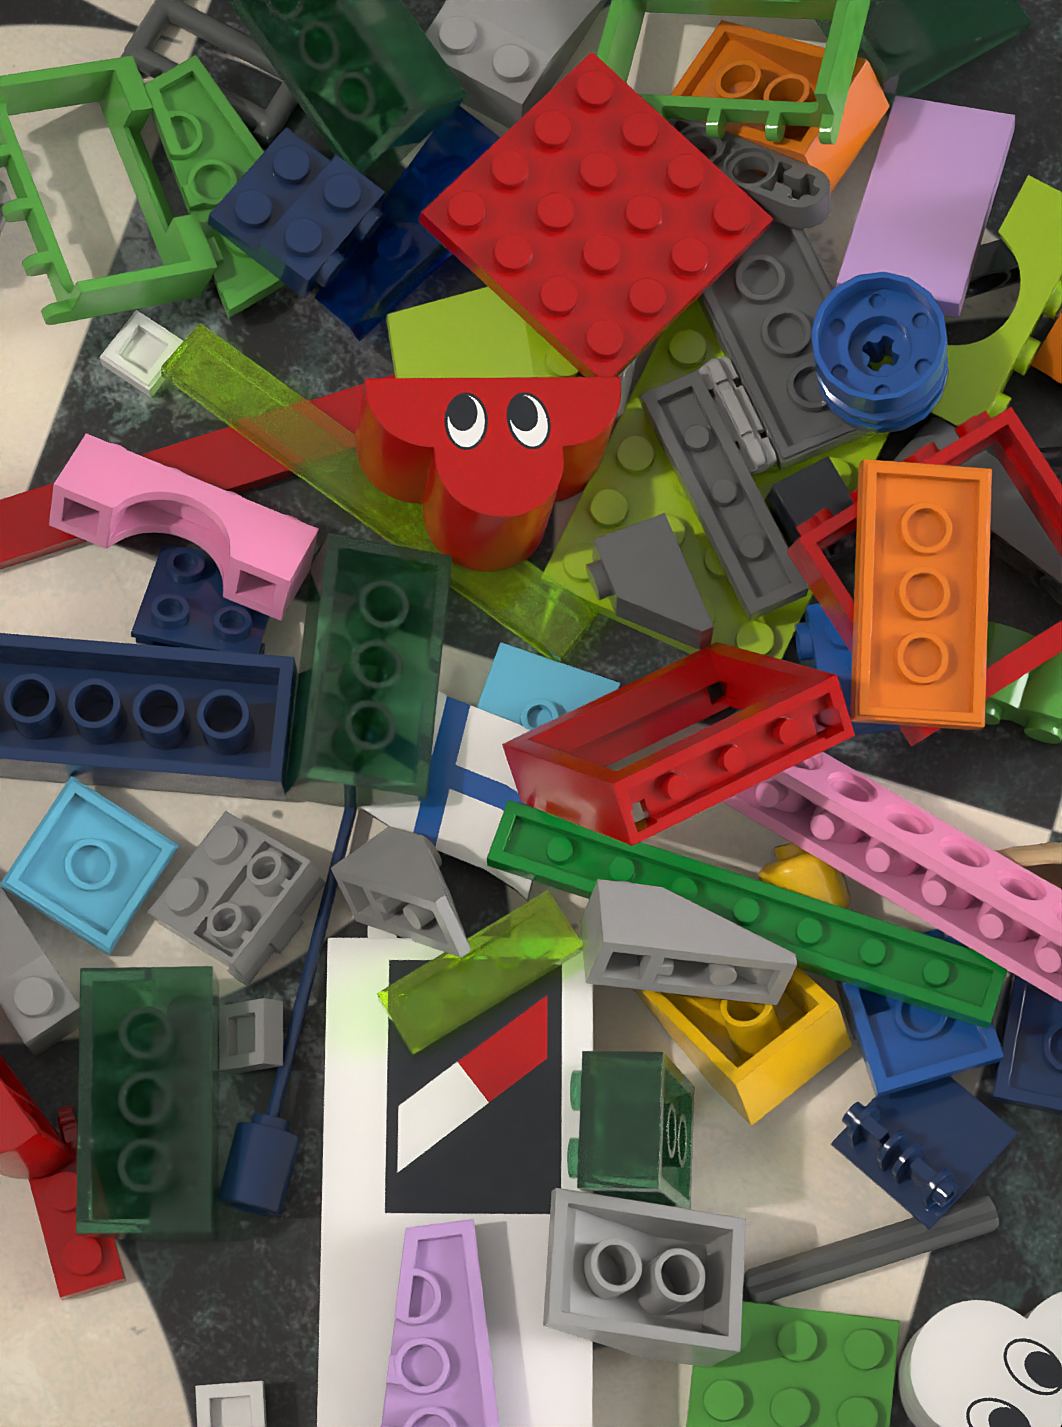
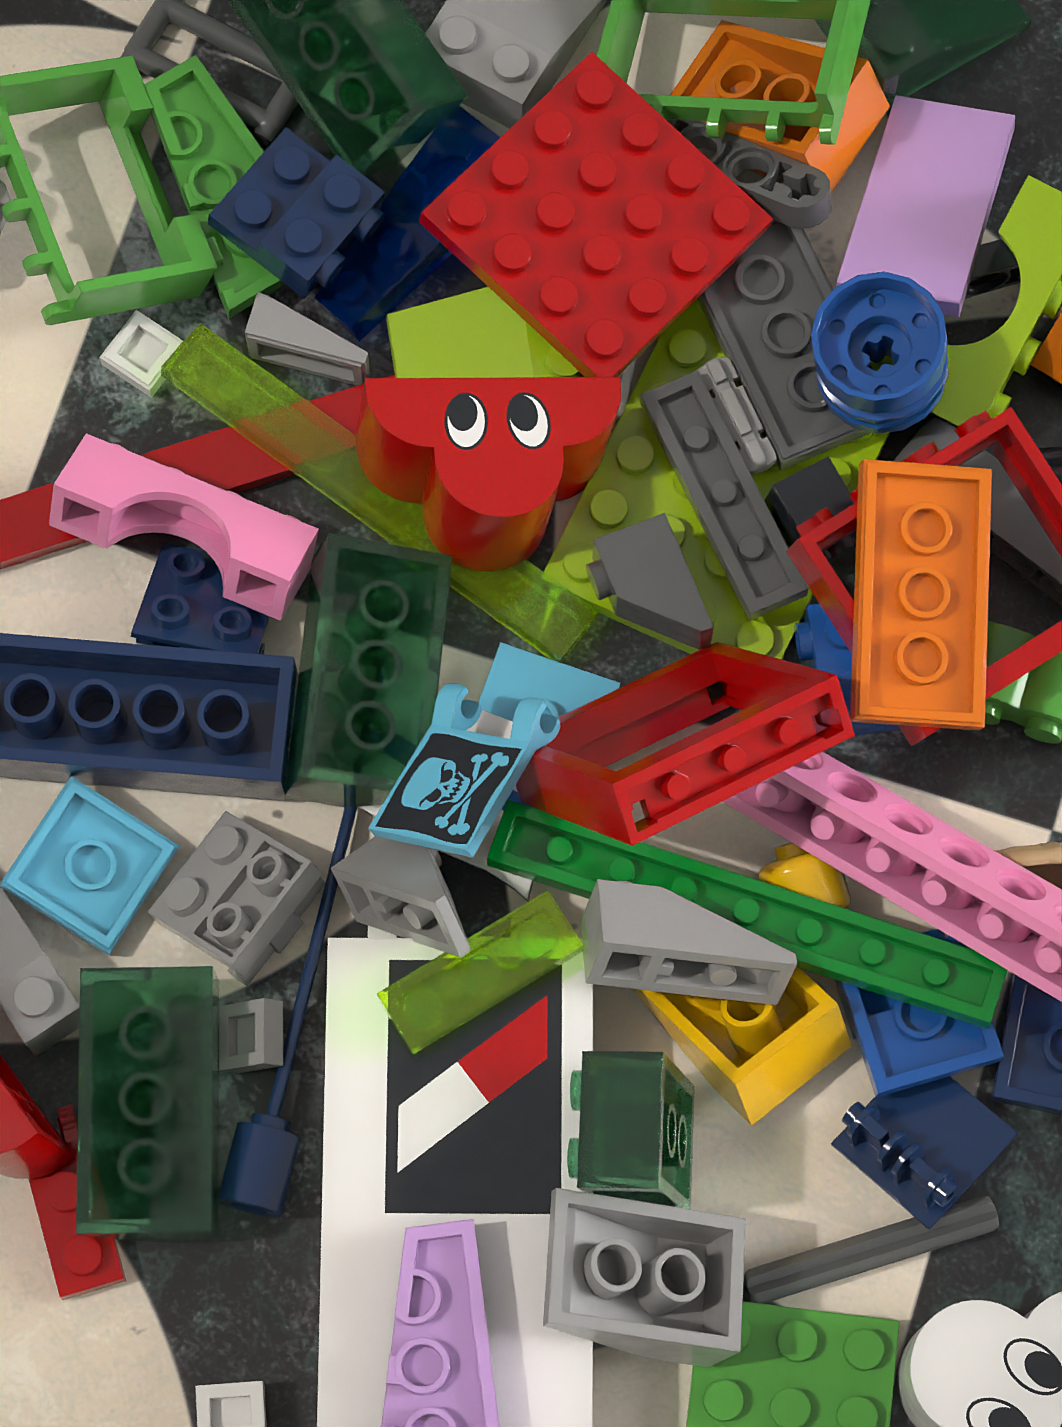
none -> light grey slope [244,292,371,386]
none -> medium azure flag [368,683,561,858]

